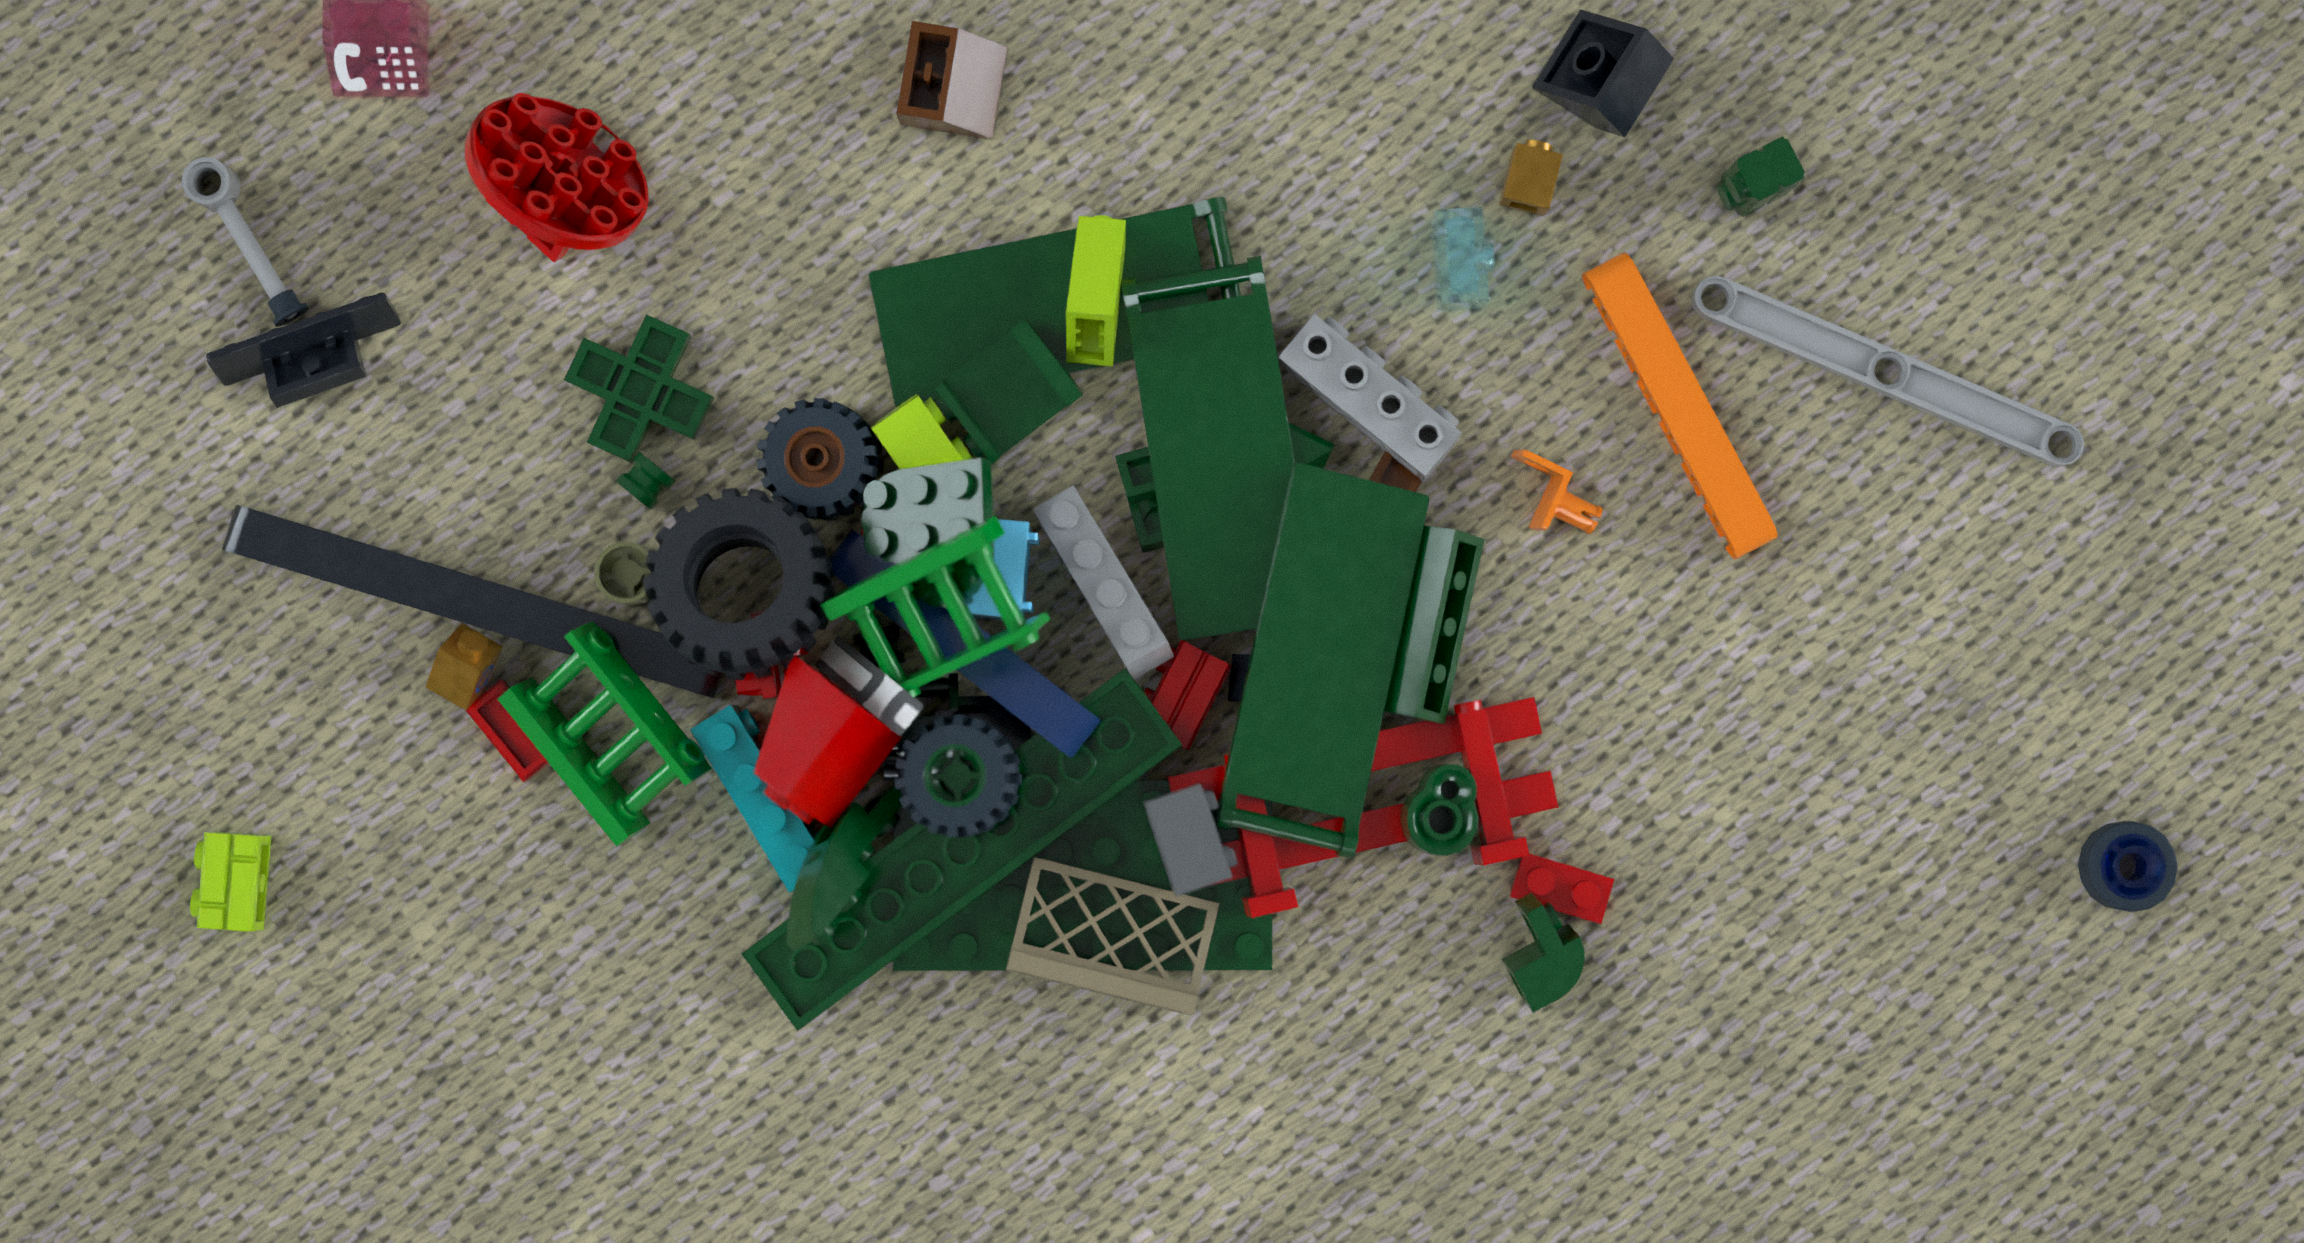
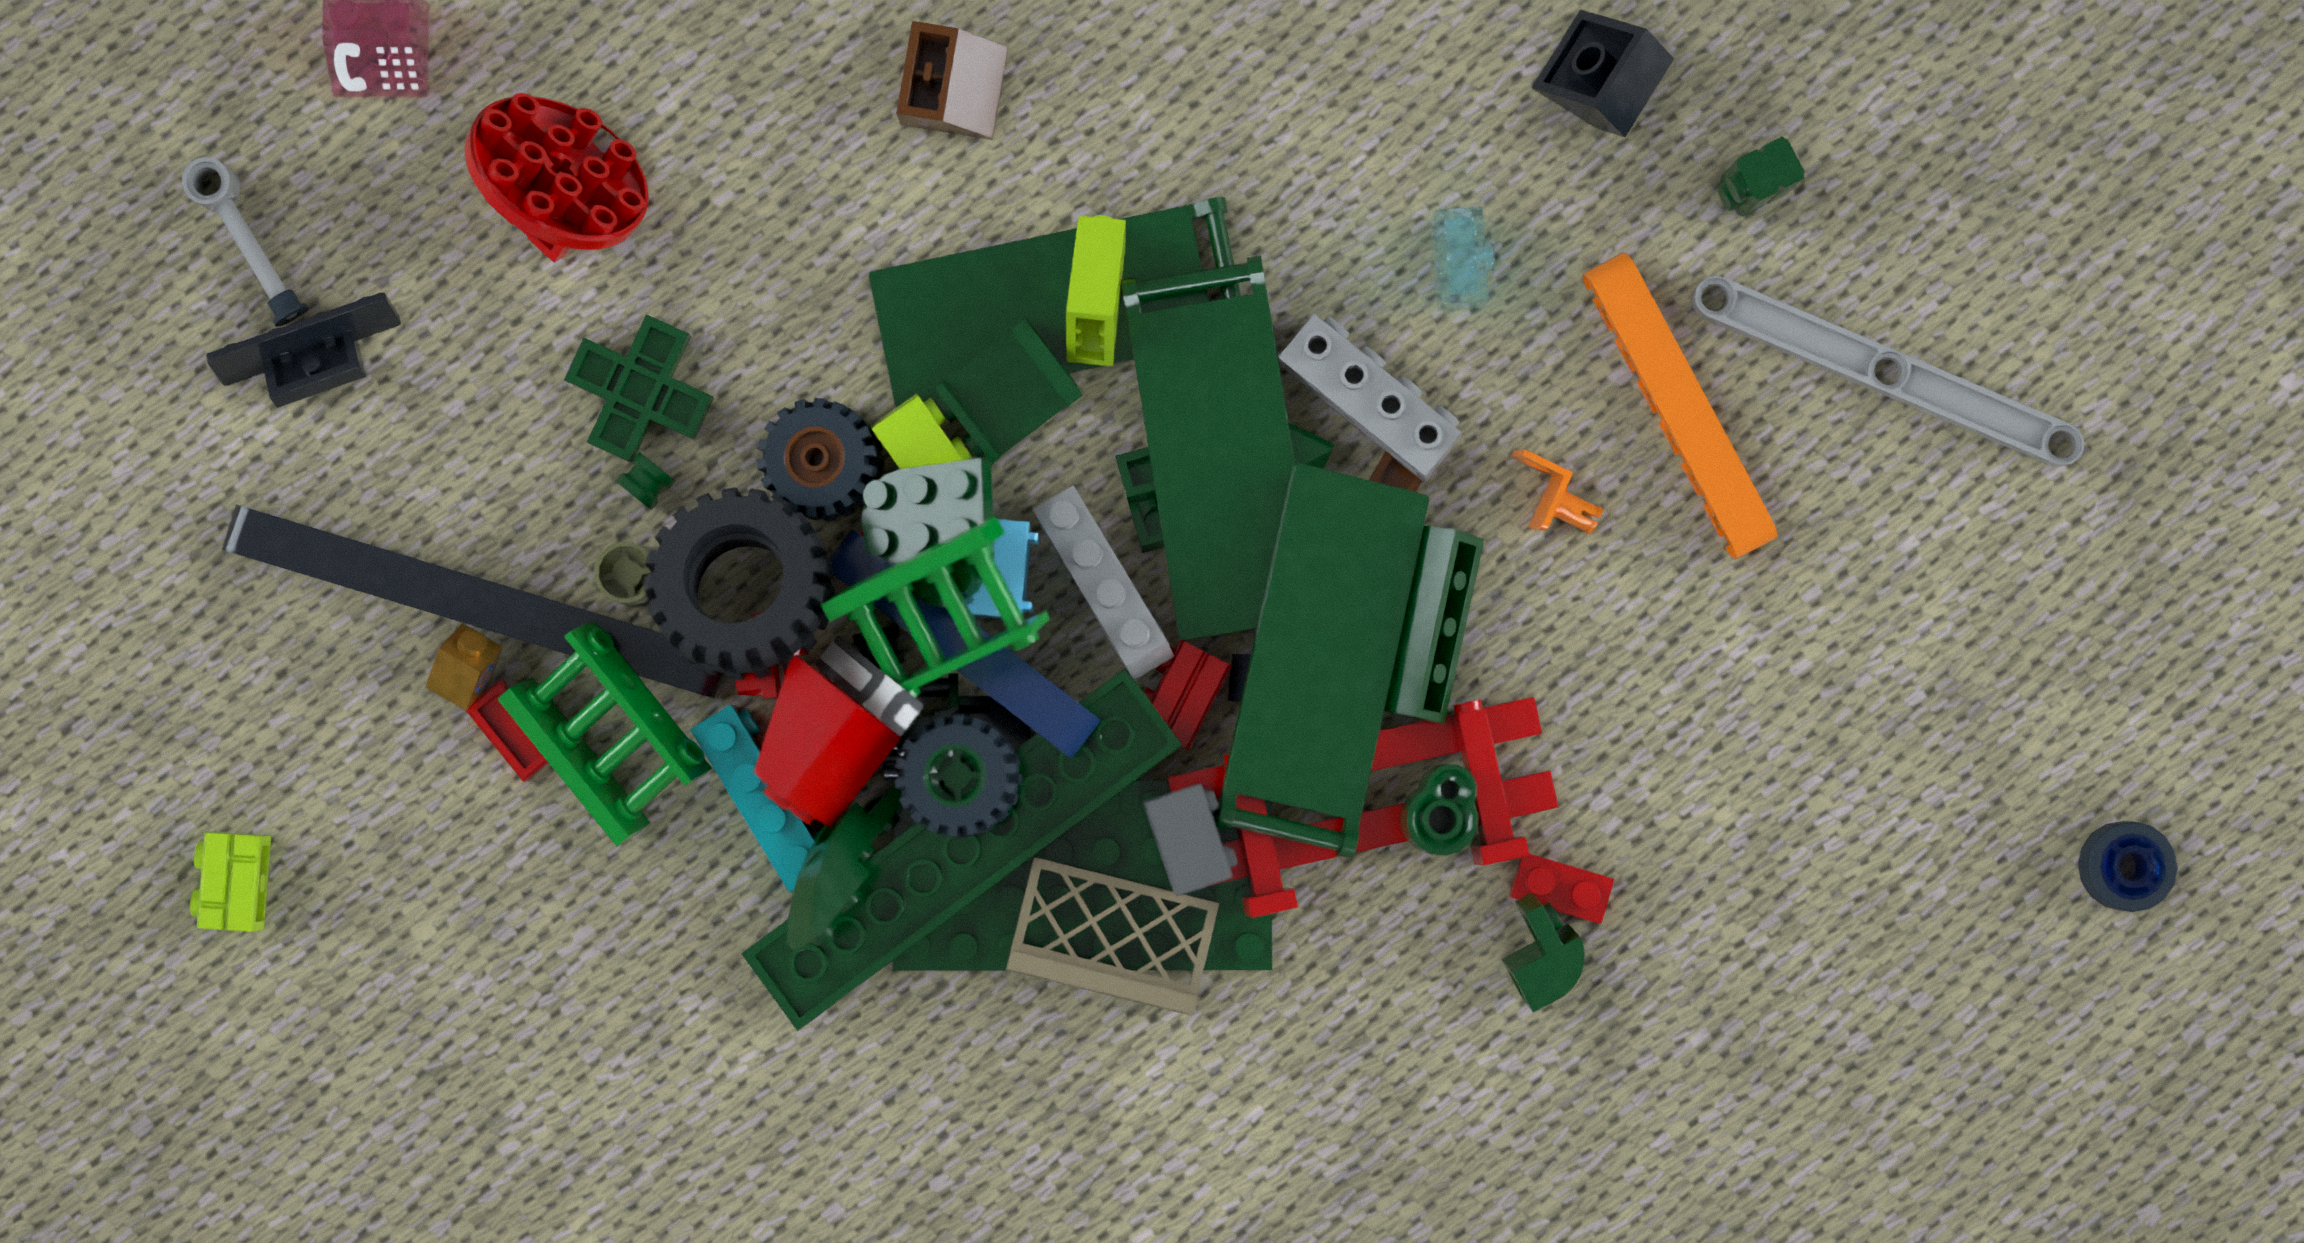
pearl gold brick [1499,139,1563,216] -> none

